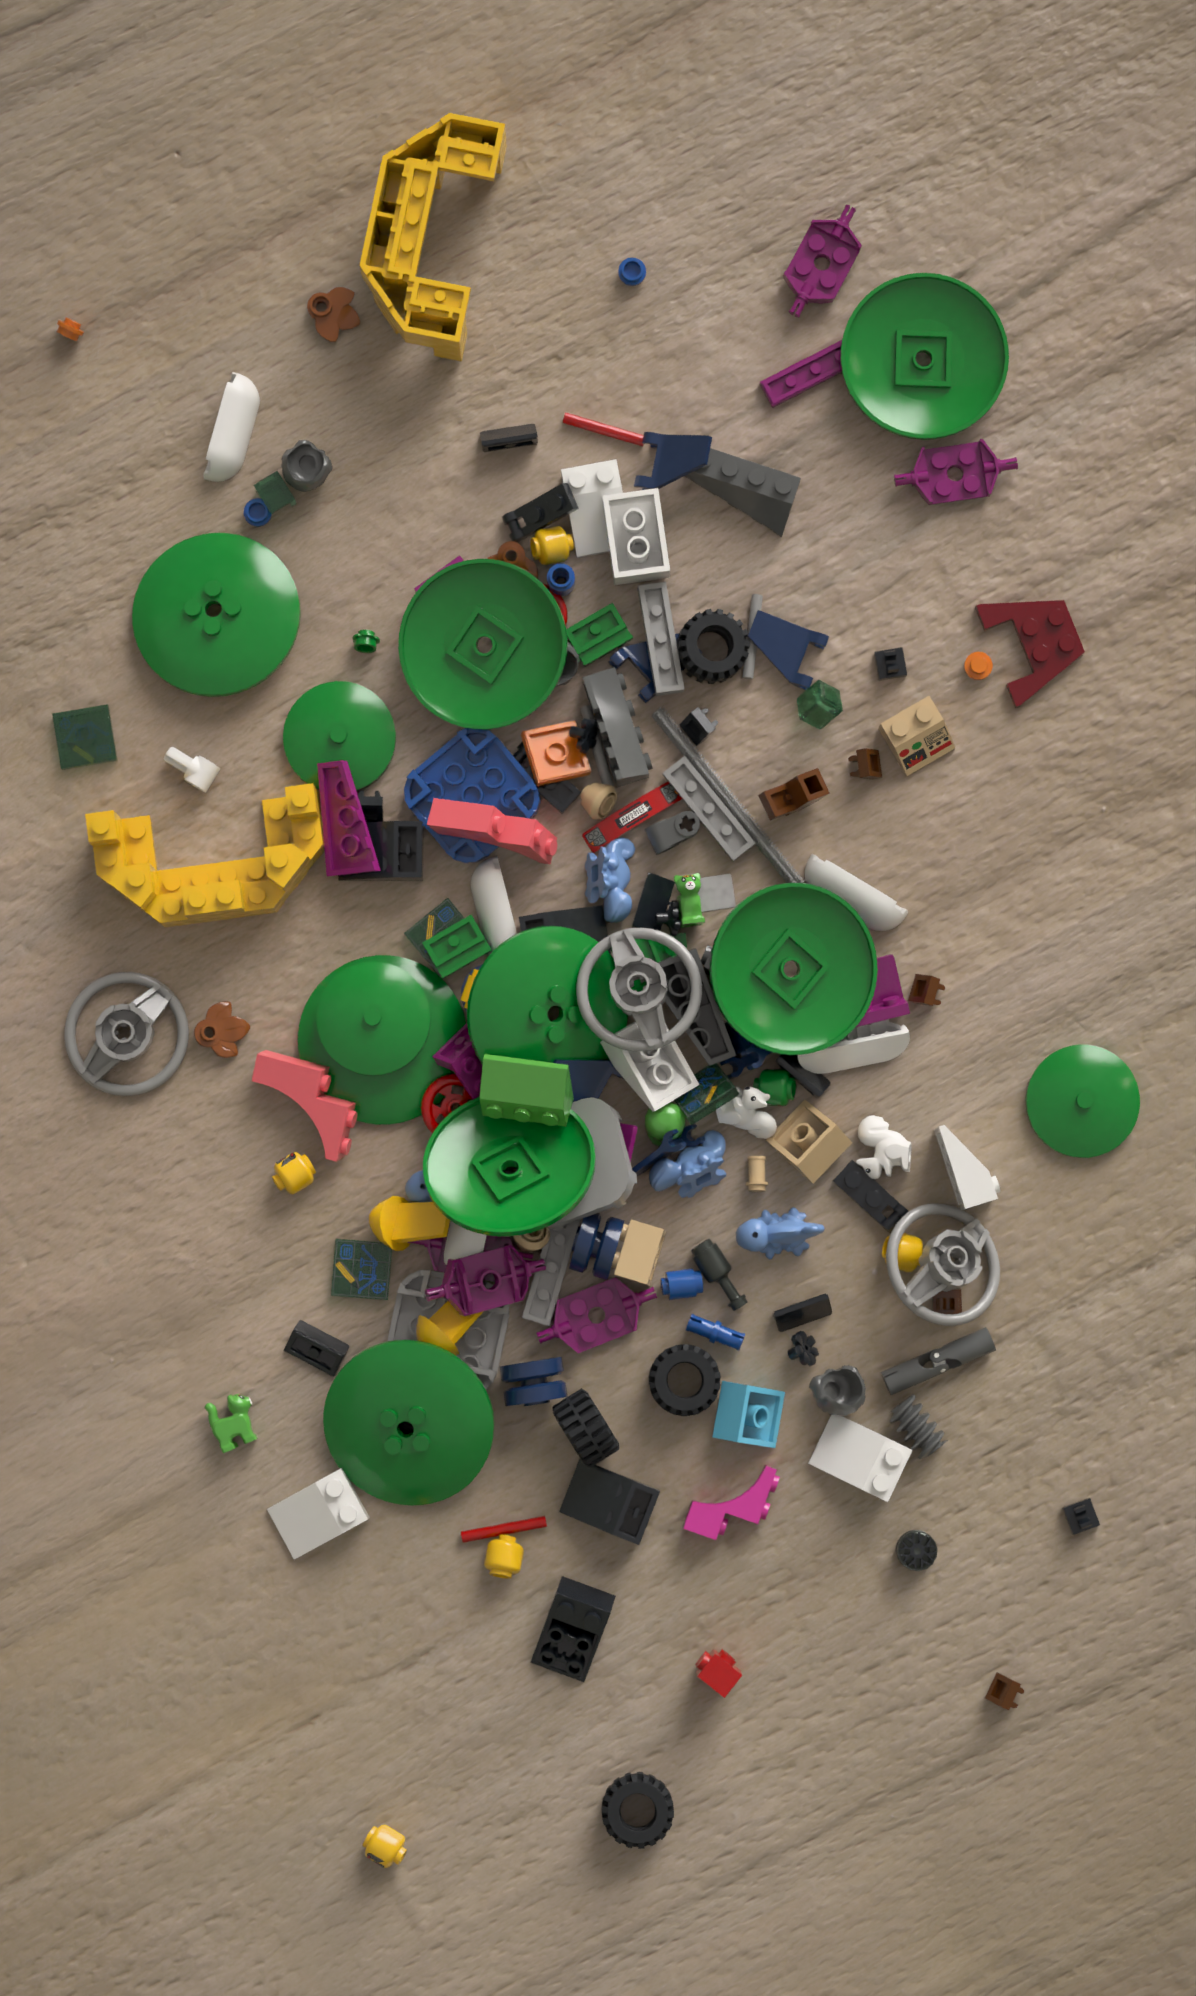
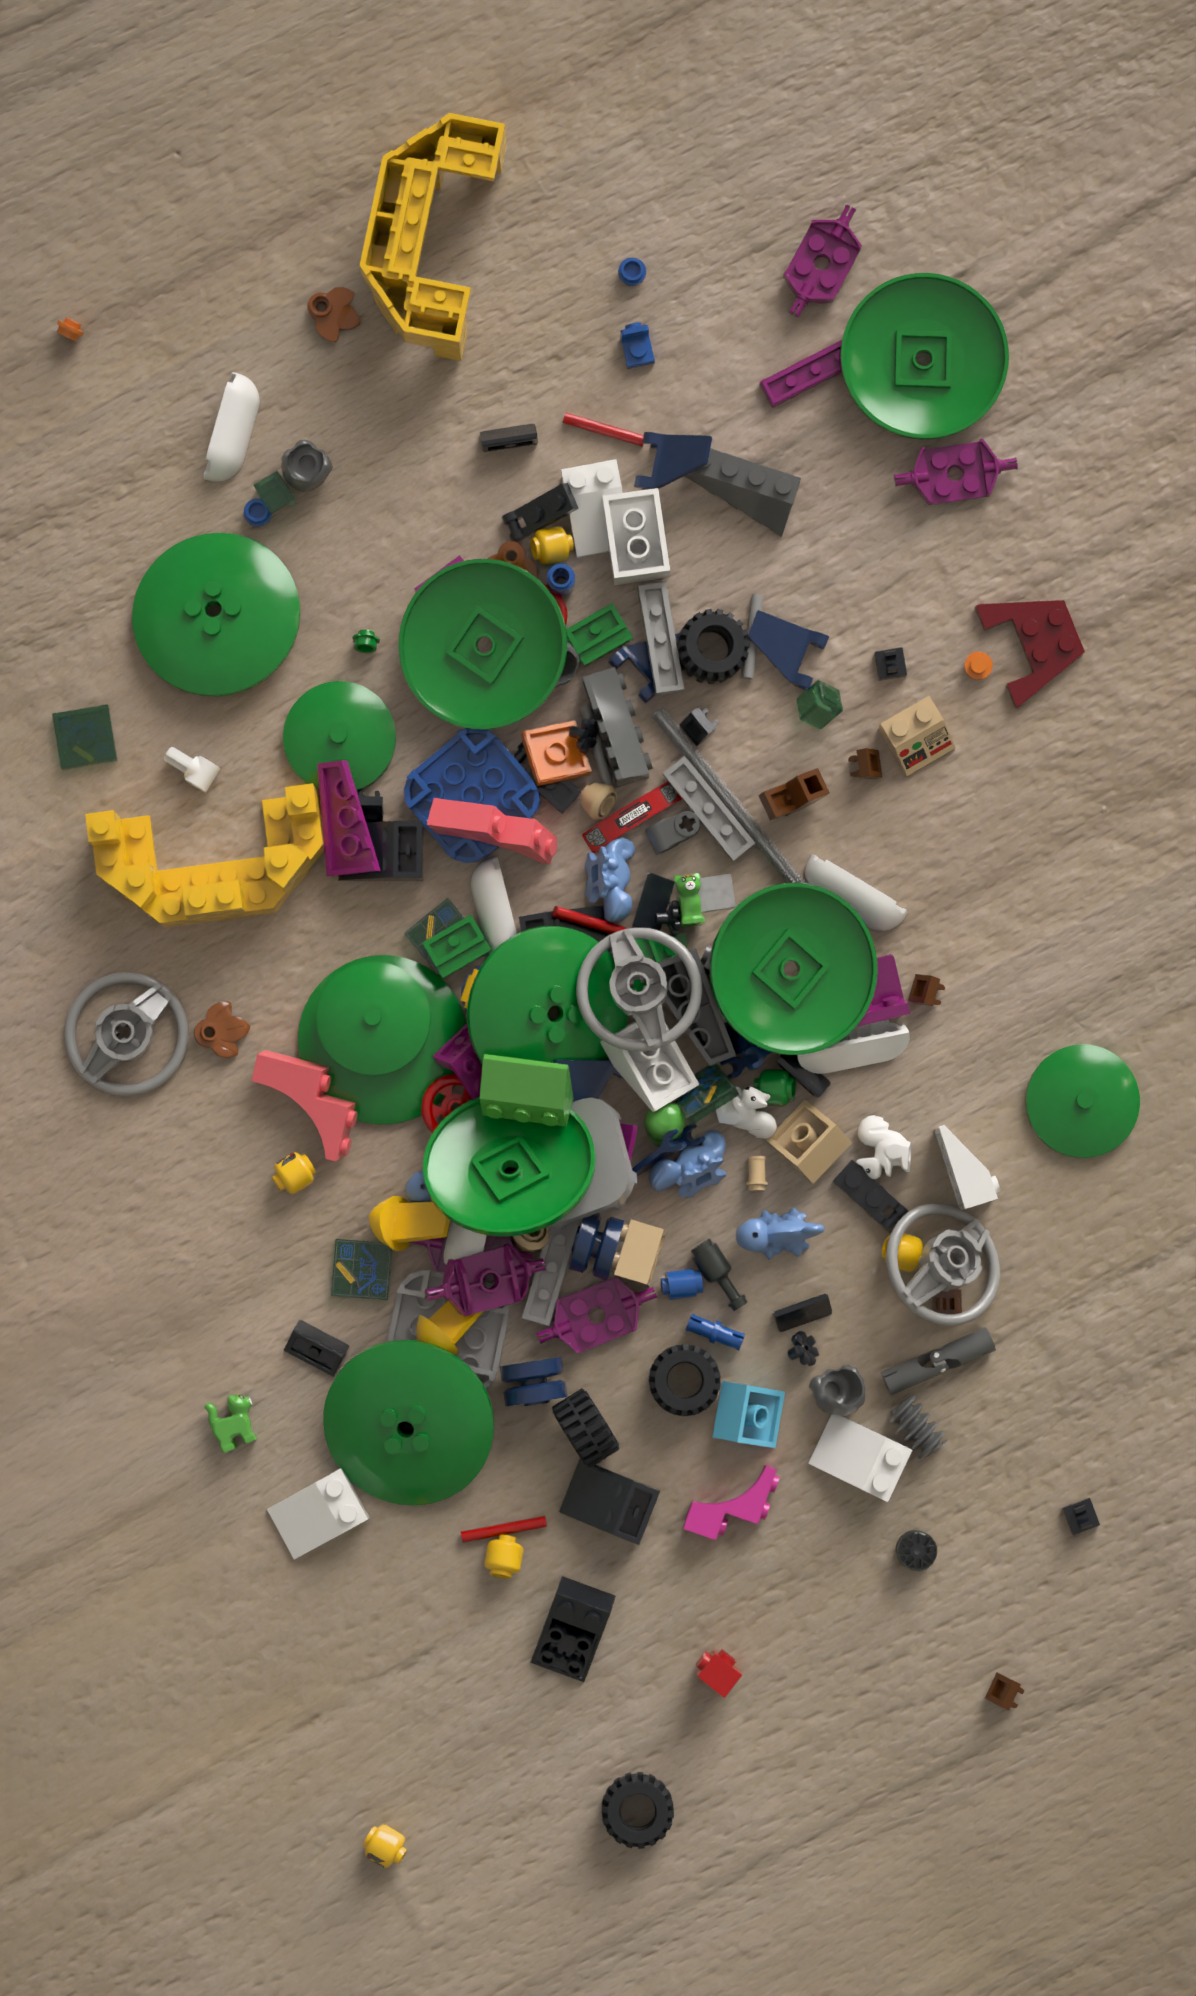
none -> red bar [552,906,629,934]
none -> blue bracket [620,323,655,369]

